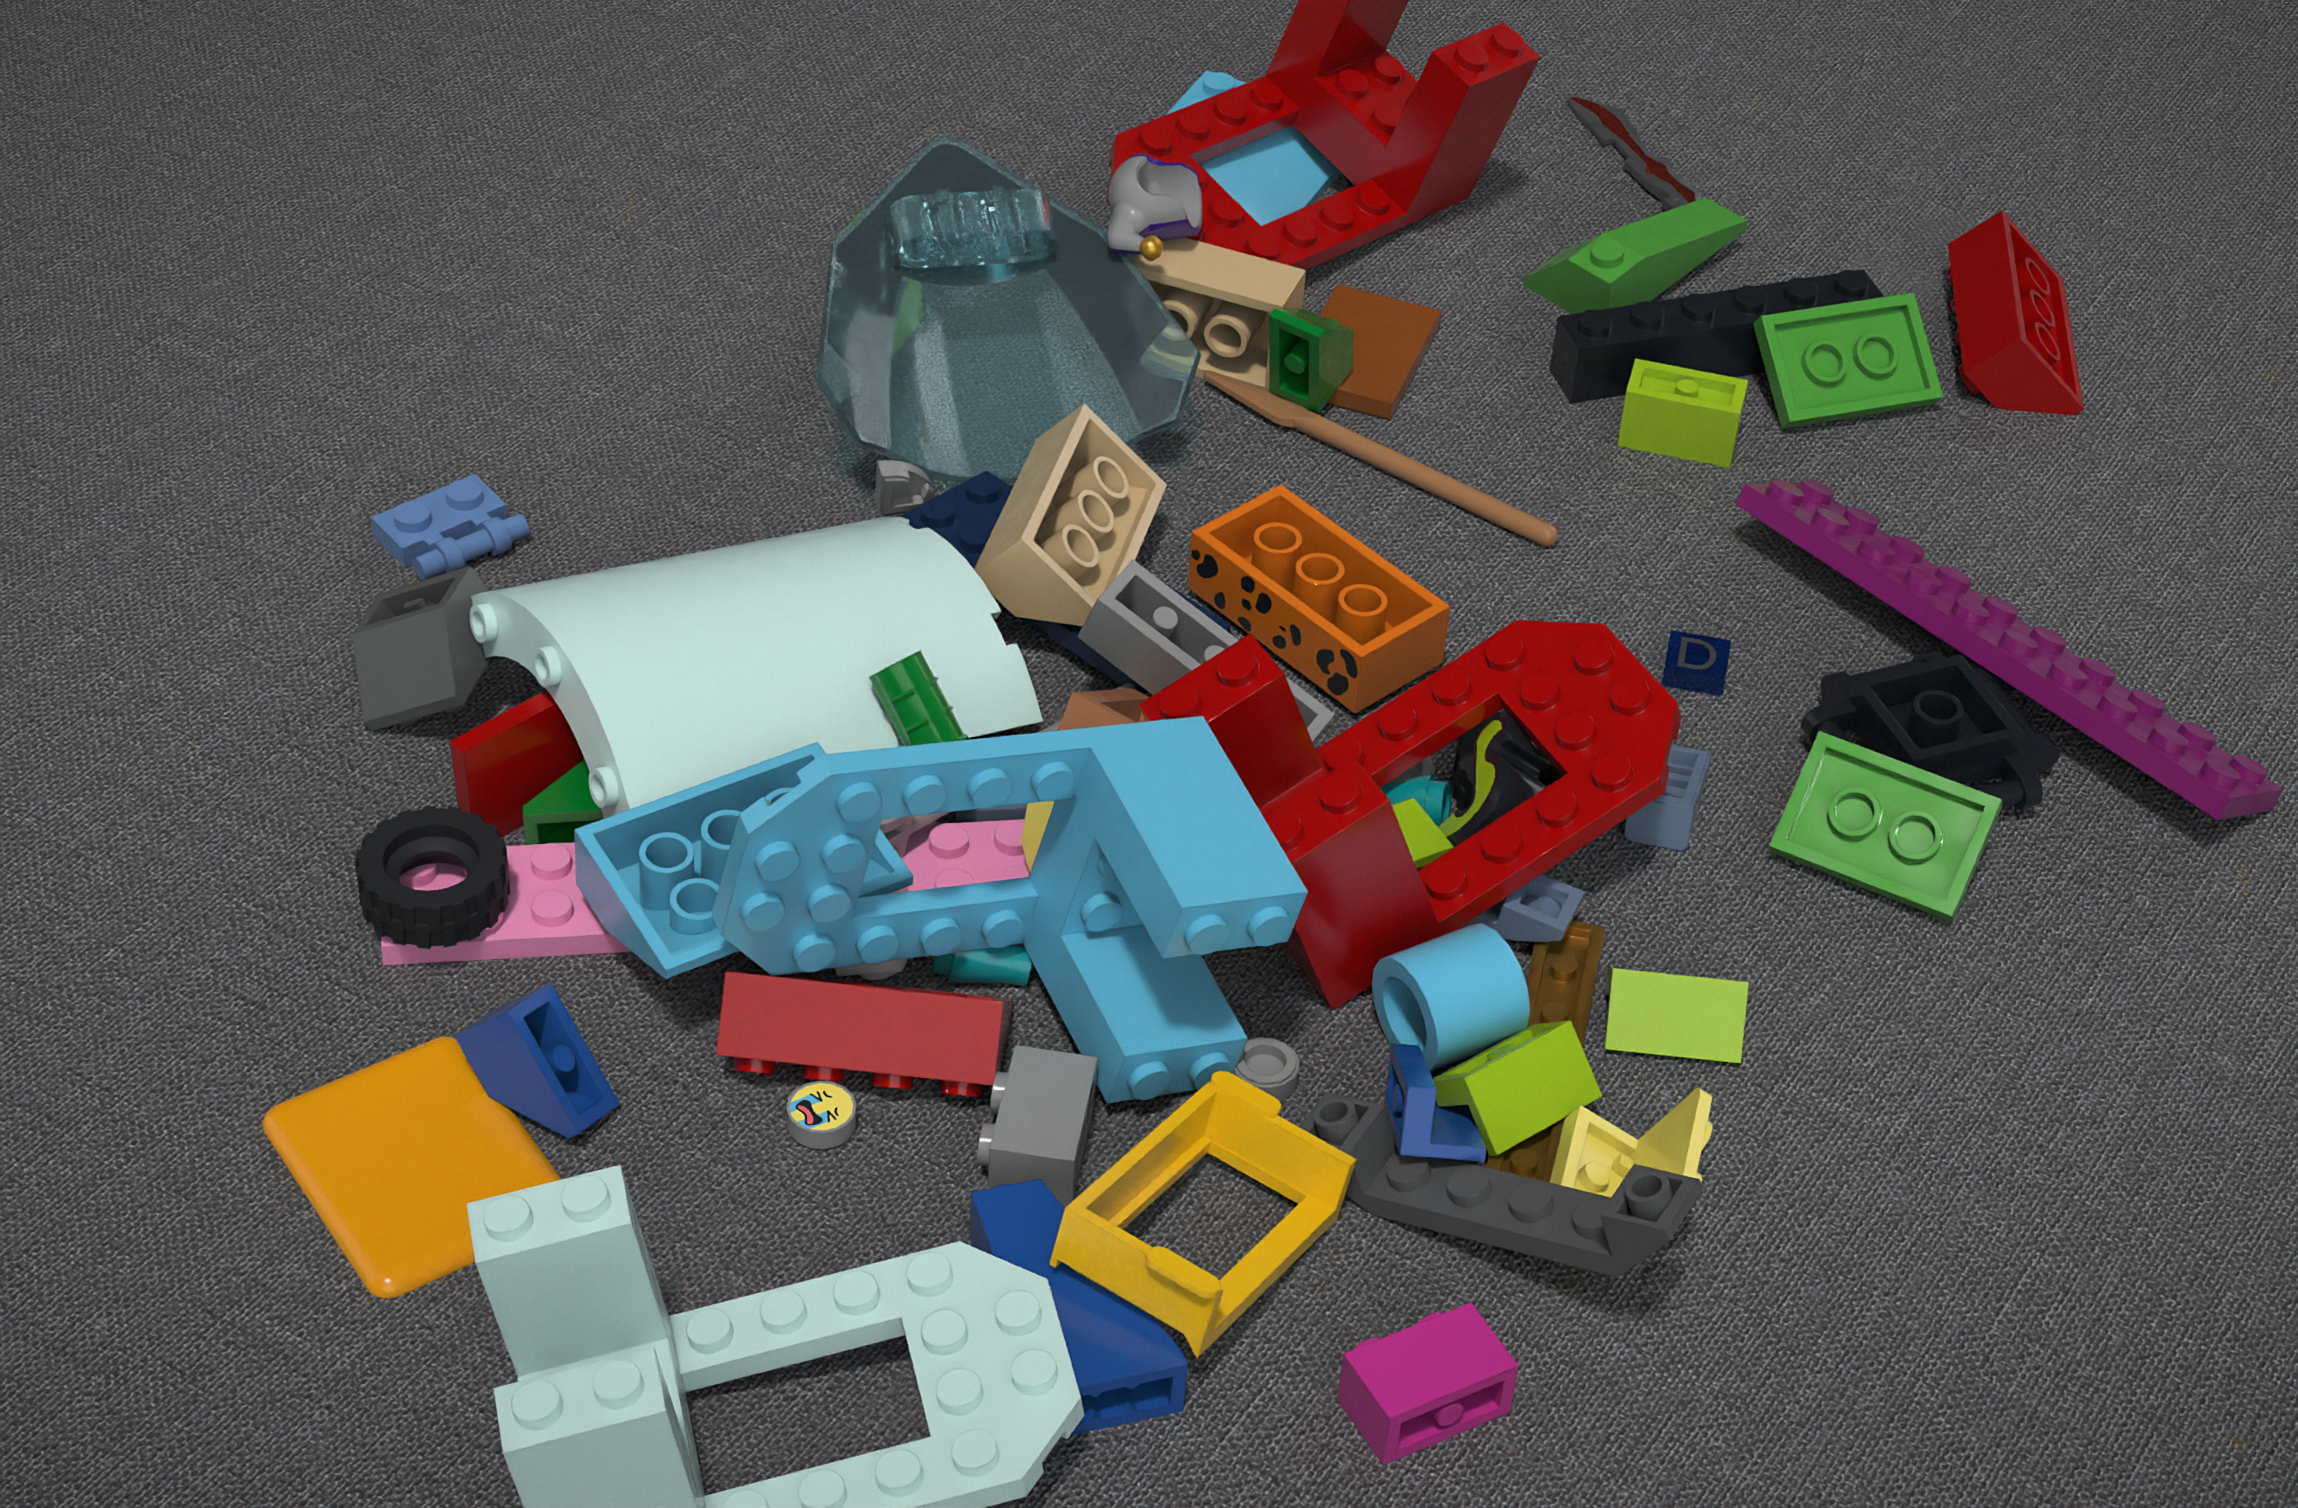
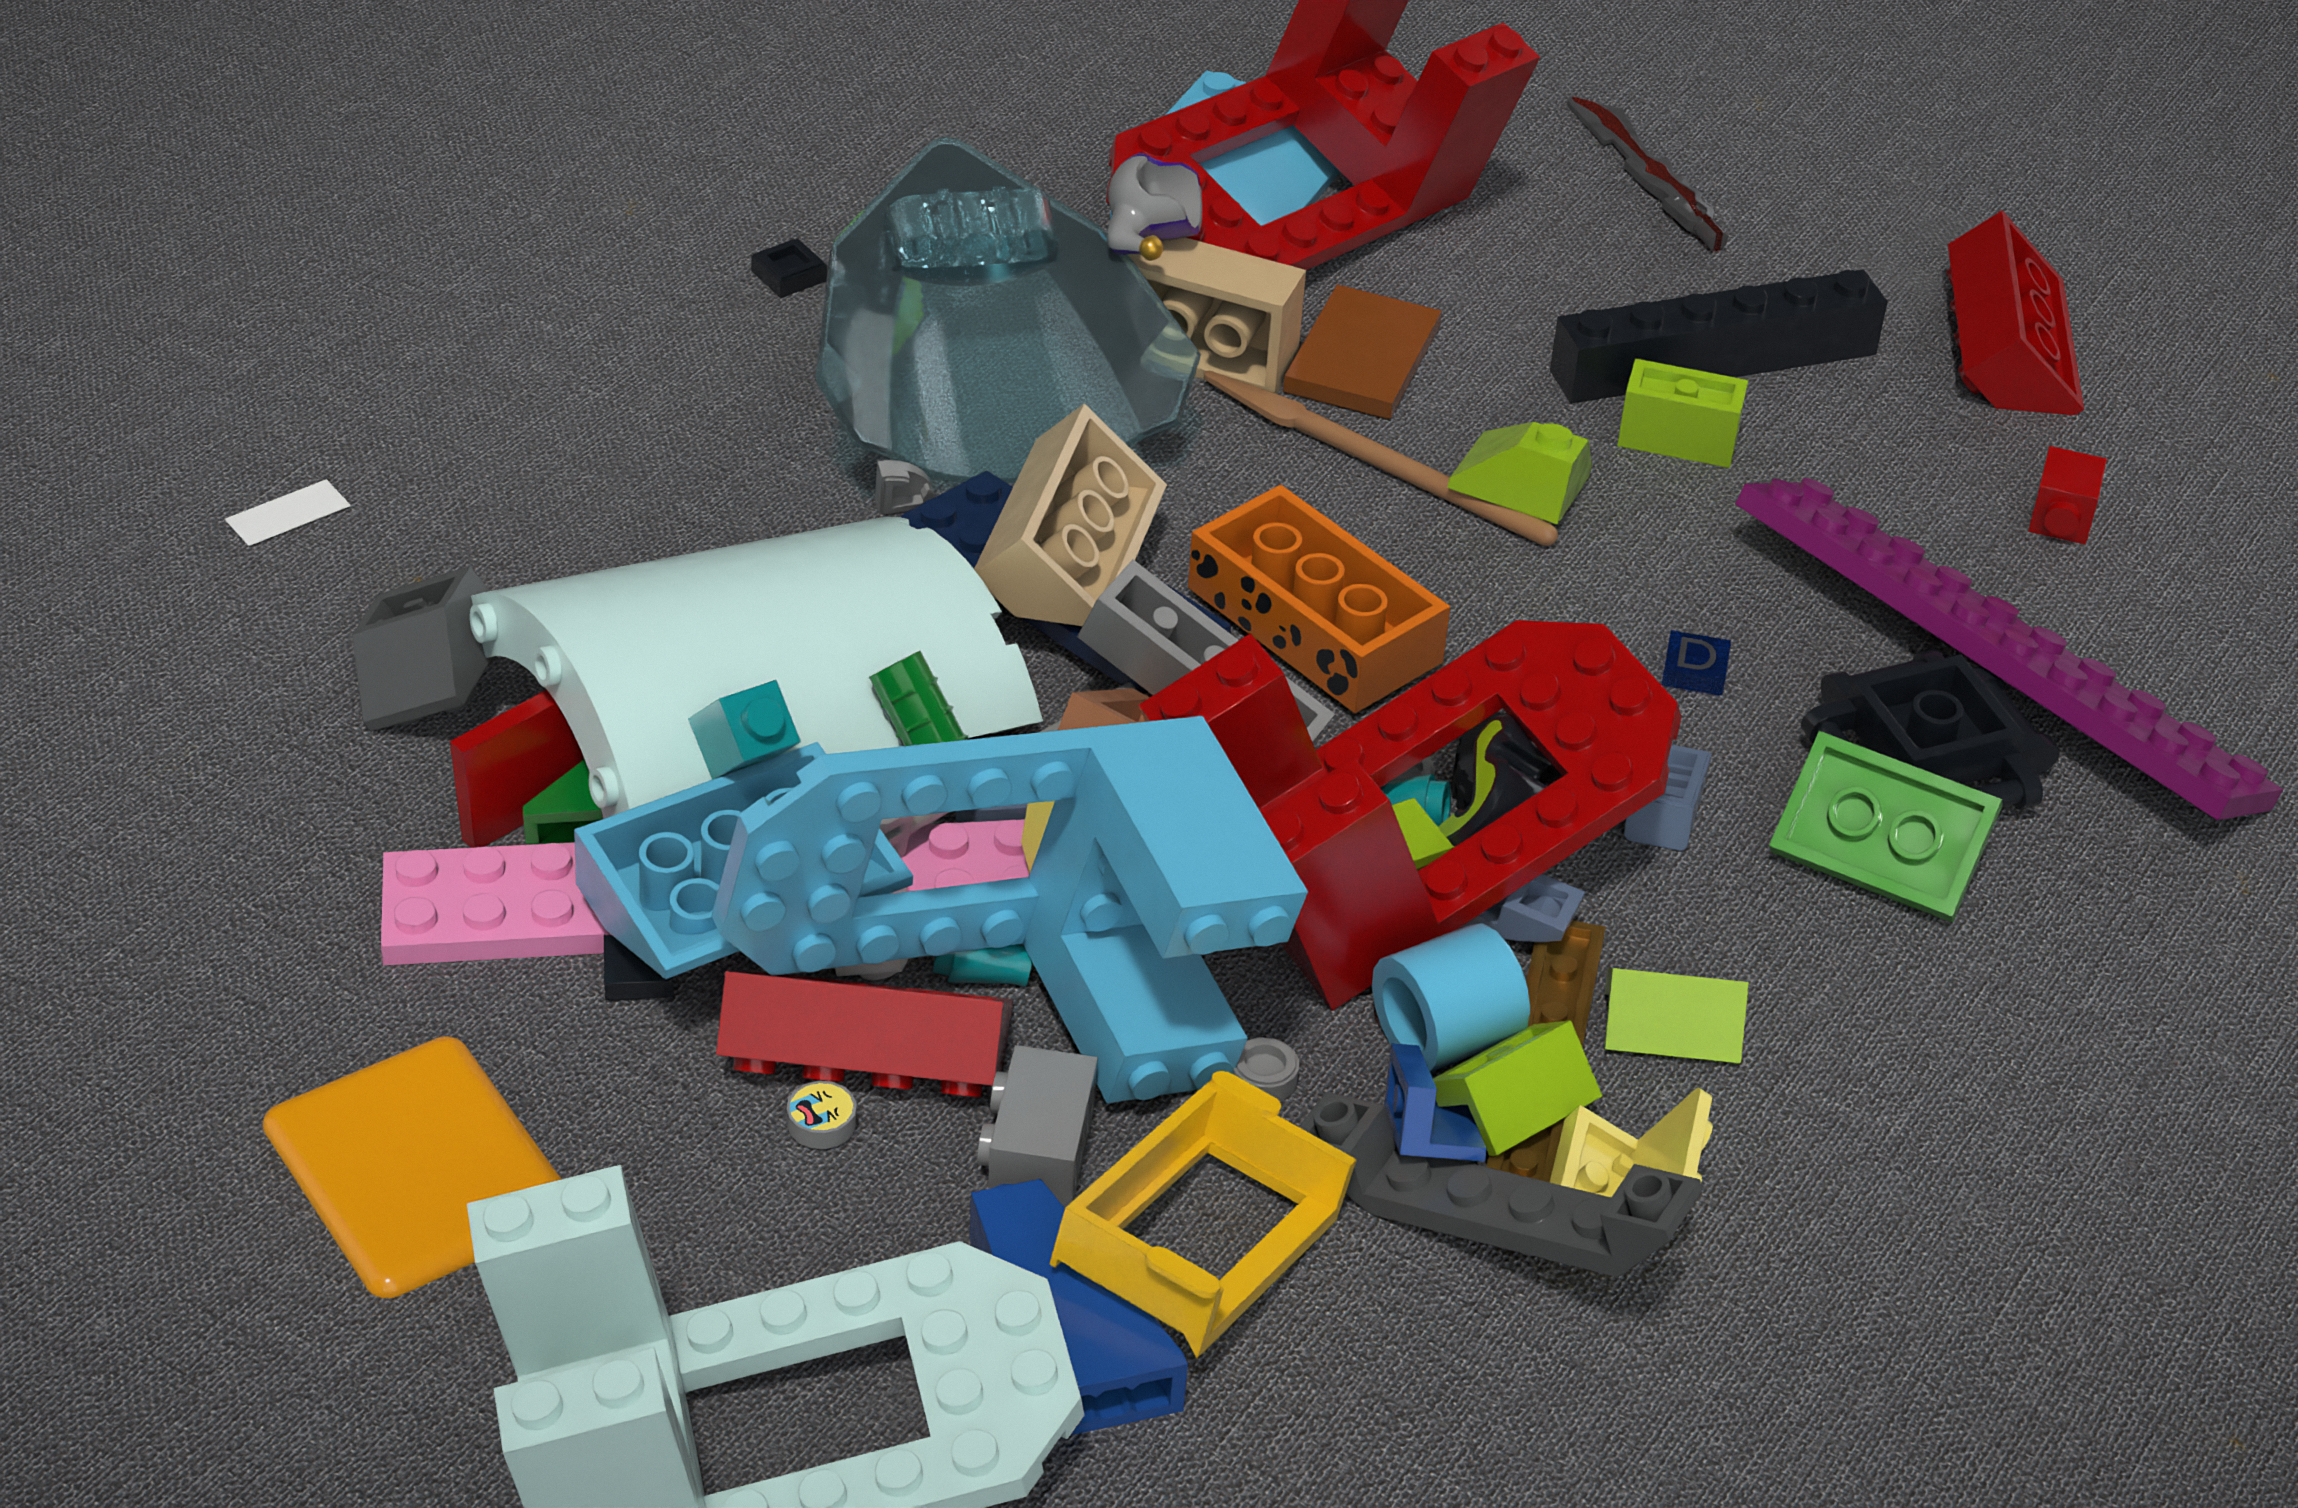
black tyre [355,806,510,949] -> none
medium blue plate [371,474,530,580] -> none
blue slope [454,983,620,1139] -> none
green slope [1269,308,1354,413] -> none
dark pink brick [1337,1302,1519,1465] -> none
bright green wedge [1524,197,1748,314] -> none
bright green plate [1753,292,1944,429] -> none
none -> white sticker [225,479,351,546]
none -> black tile [604,935,674,1001]
none -> teal brick [688,680,801,779]
none -> black tile [751,238,828,298]
none -> lime slope [1447,422,1592,525]
none -> red brick [2028,446,2107,545]

